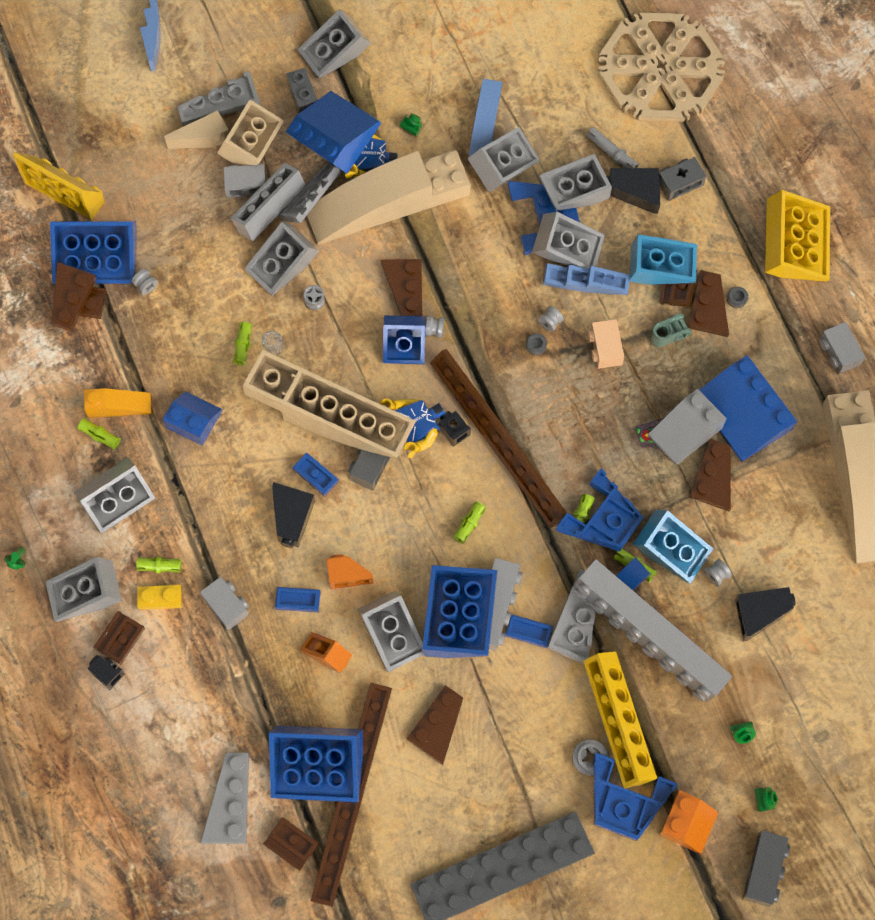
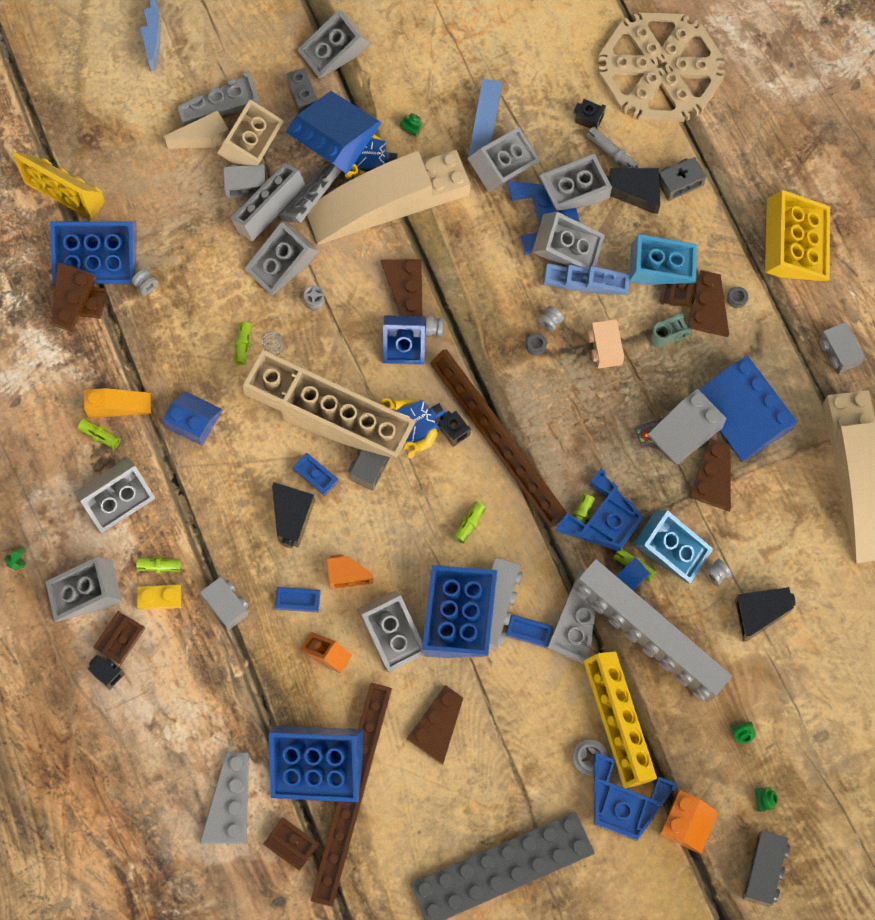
none -> black brick [573,99,606,129]

